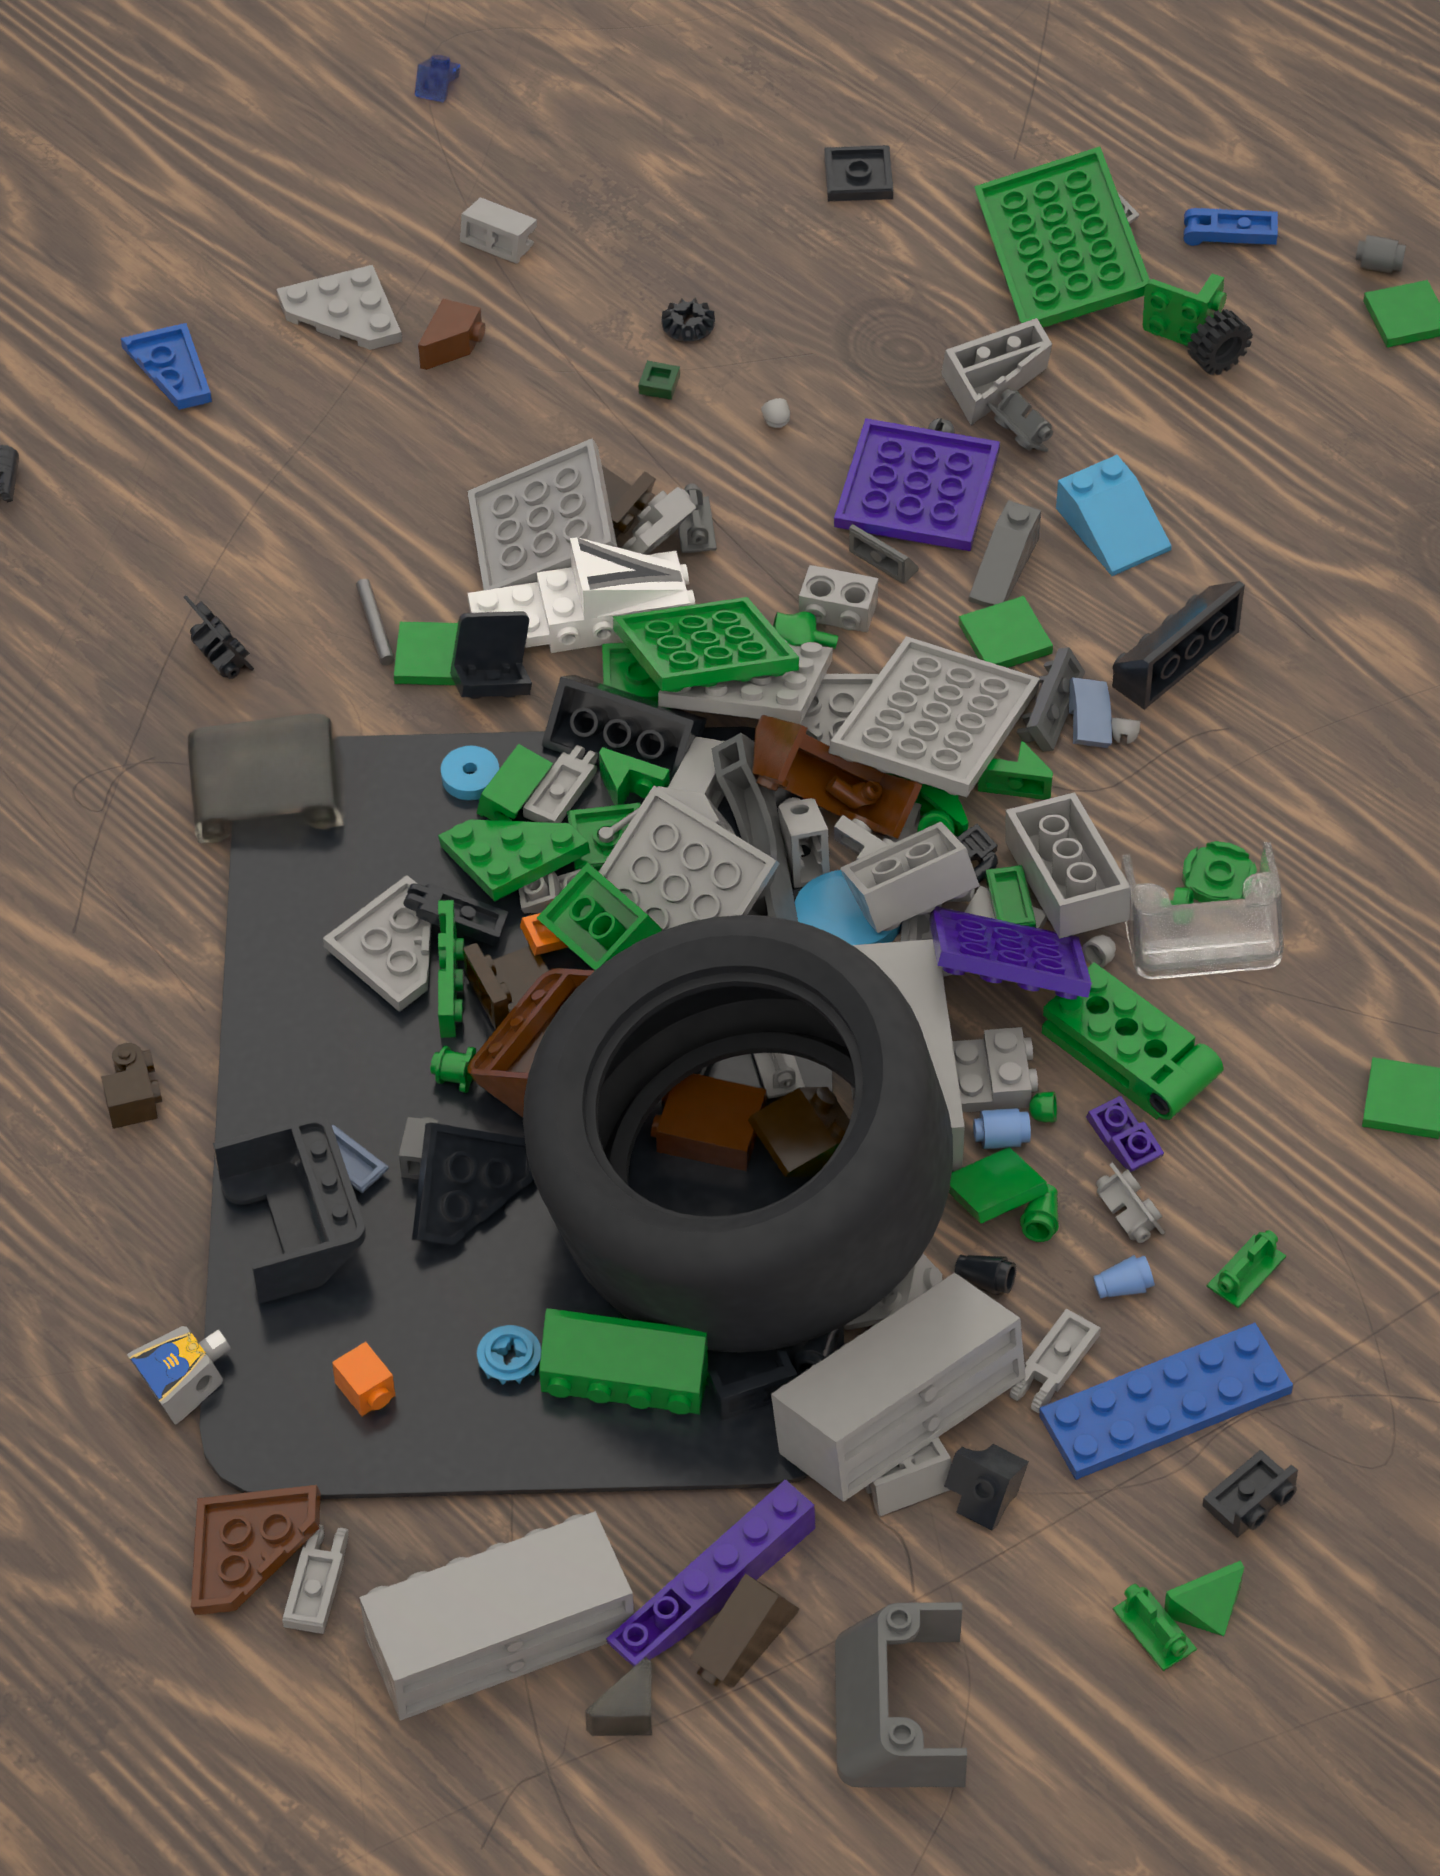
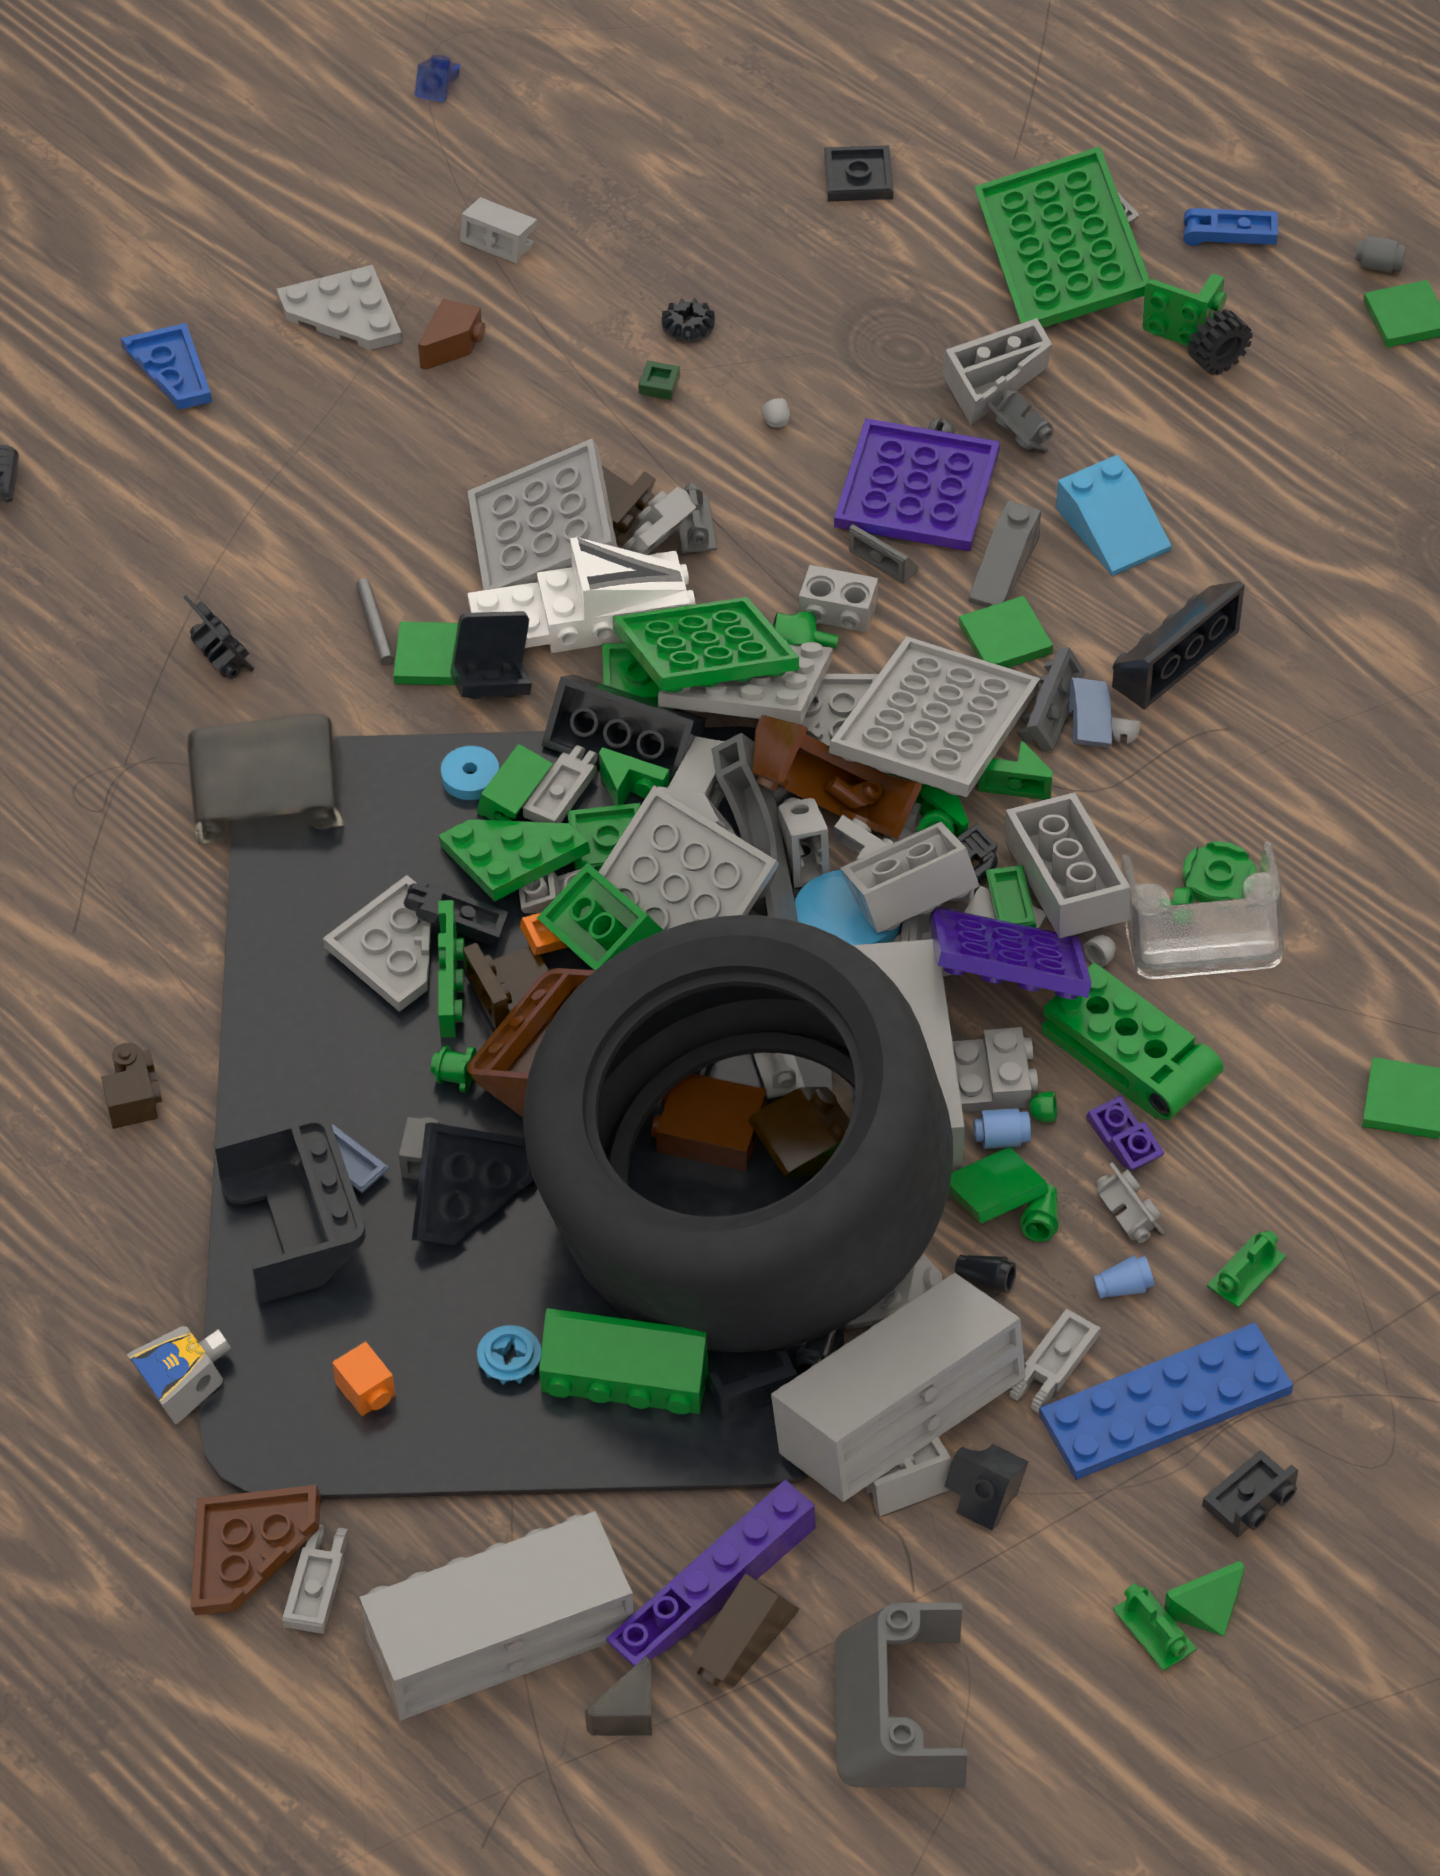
light grey hinge [599,807,640,843] -> none

